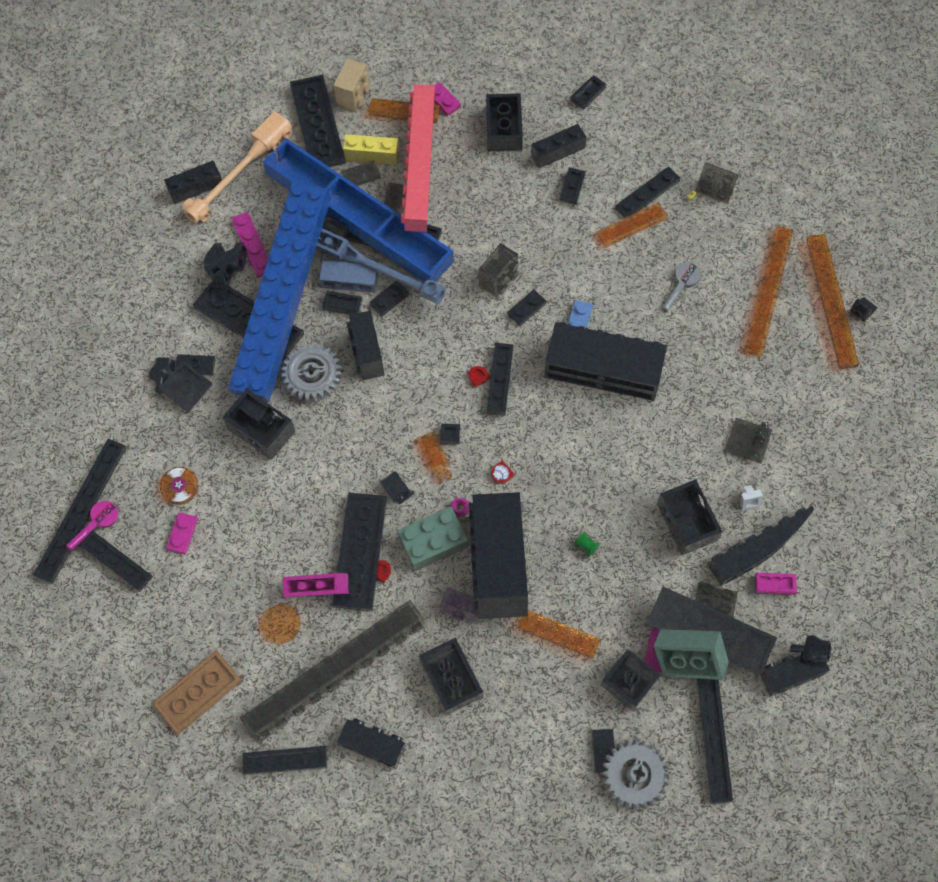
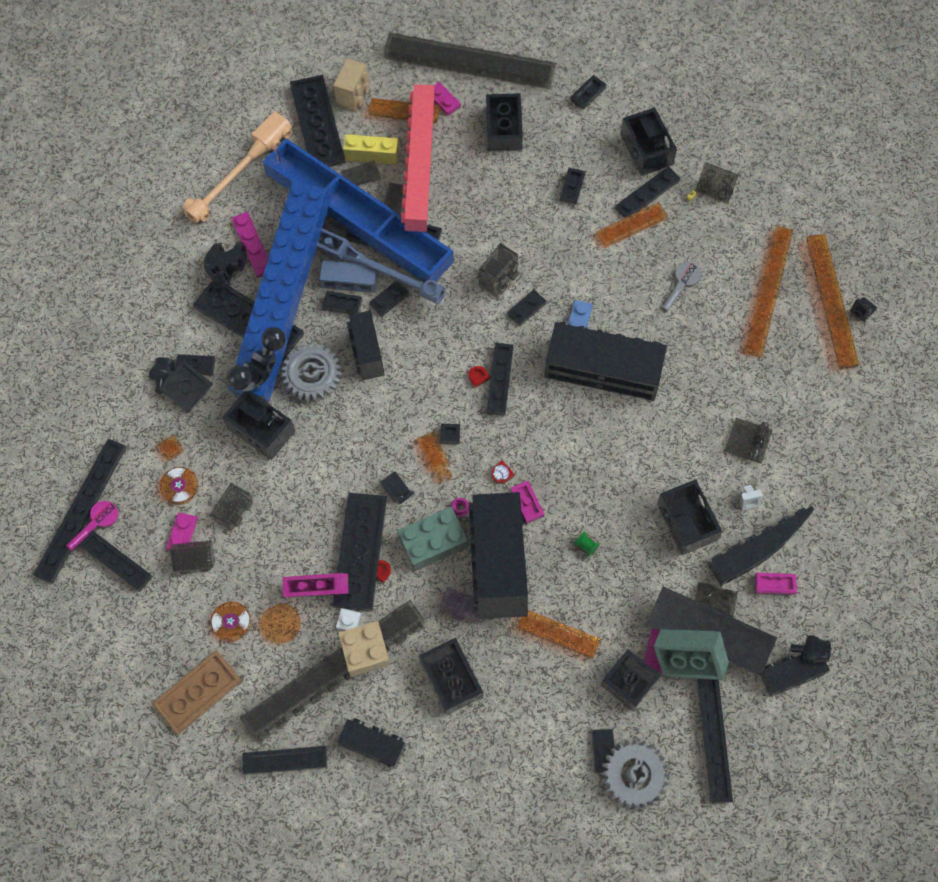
black brick [164,160,222,205] -> none
black brick [531,124,587,169] -> none
none -> clear orange plate [157,435,185,461]
none -> clear smoke brick [170,540,215,574]
none -> clear smoke brick [210,483,253,530]
none -> clear orange tile [210,601,252,642]
none -> black piece [227,327,286,391]
none -> white plate [336,608,361,631]
none -> tan brick [338,621,391,677]
none -> clear smoke brick [384,32,556,89]
none -> dark pink plate [510,481,545,524]
none -> black piece [620,107,677,176]

